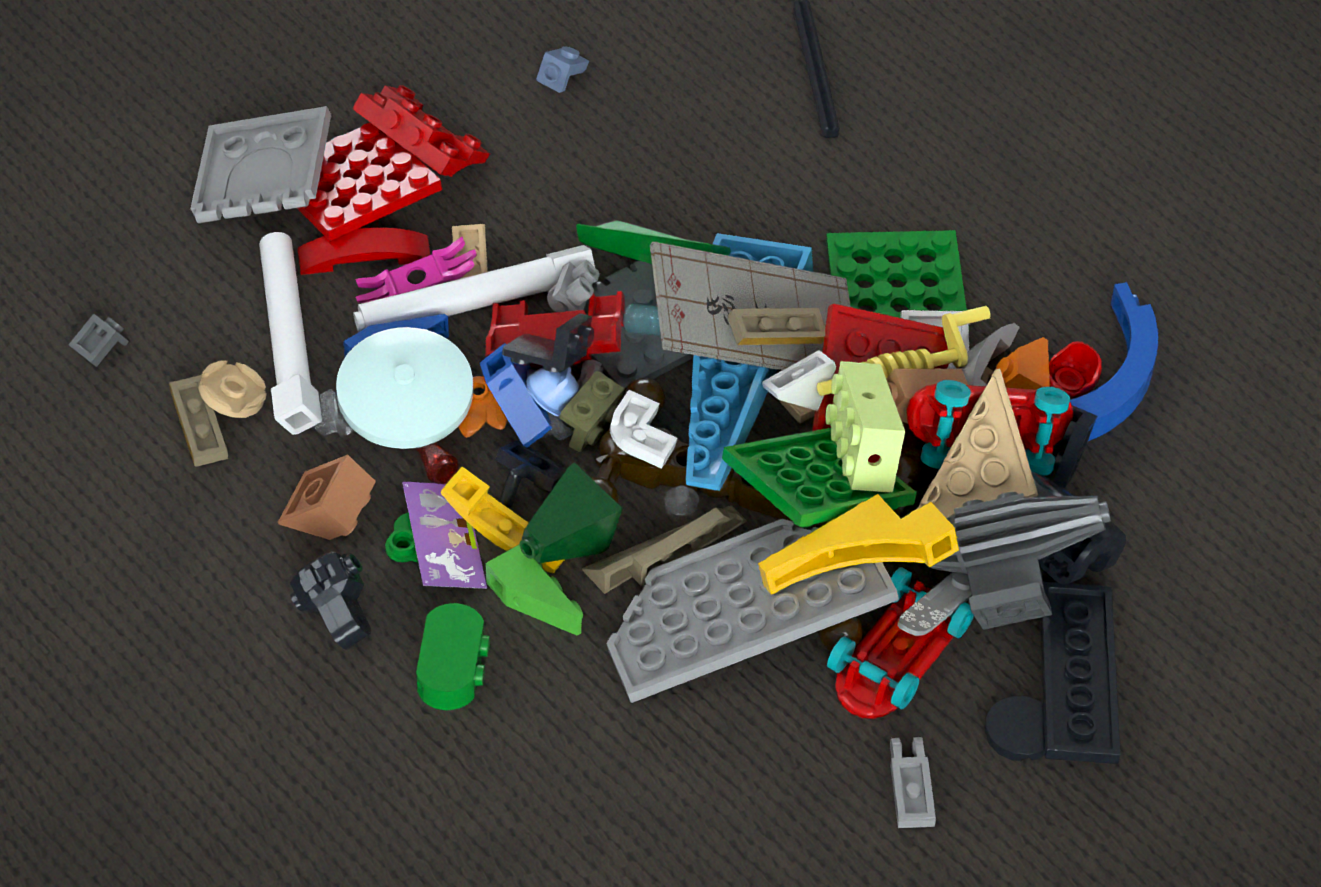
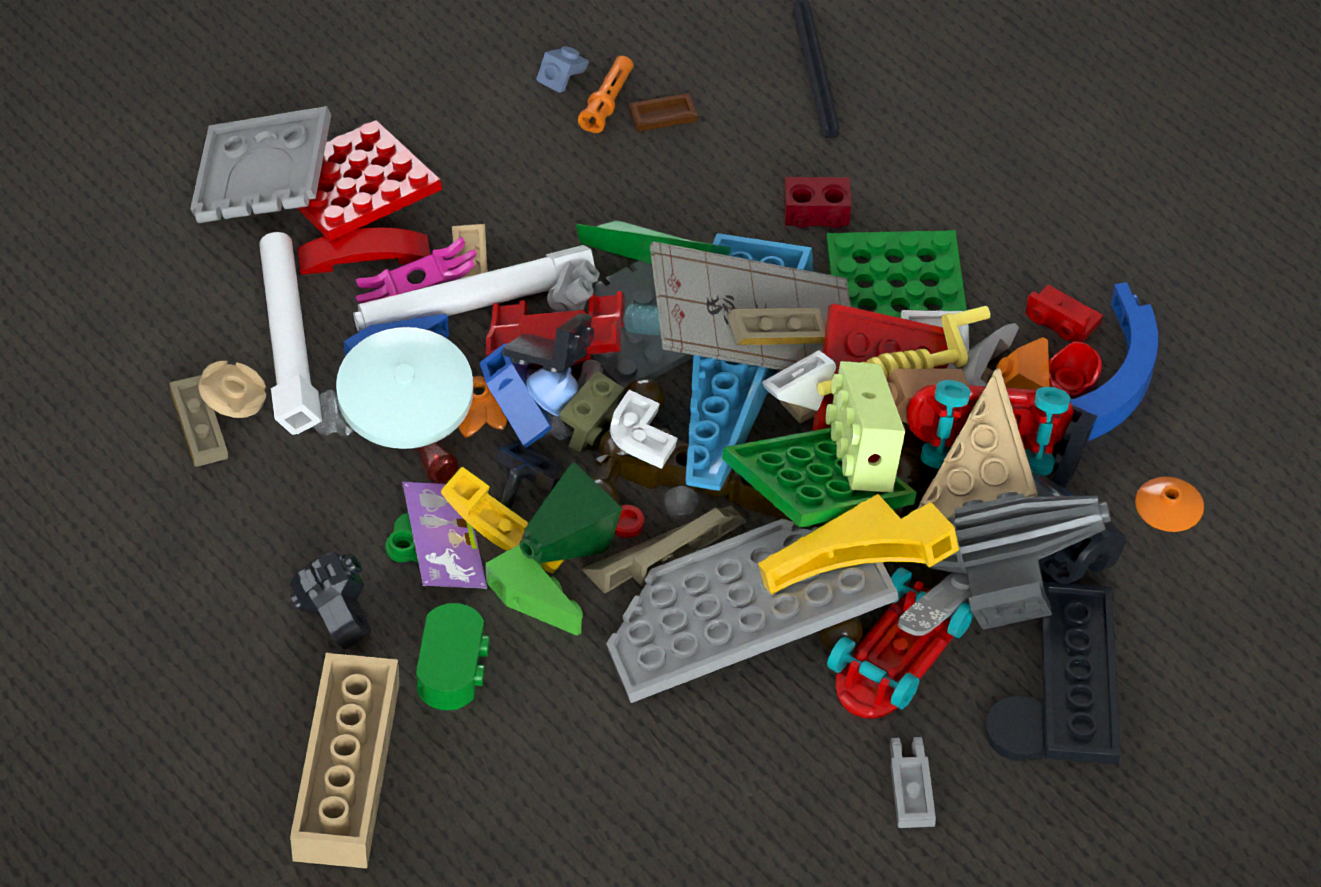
dark grey bracket [69,314,129,367] -> none
nougat slope [278,455,376,540] -> none
red bracket [352,85,490,177] -> none
none -> tan brick [290,653,400,868]
none -> orange pin [578,56,634,133]
none -> red tile [614,505,644,538]
none -> reddish brown tile [629,93,698,132]
none -> dark red brick [784,177,851,228]
none -> red bracket [1025,285,1103,342]
none -> orange dish [1135,477,1204,532]

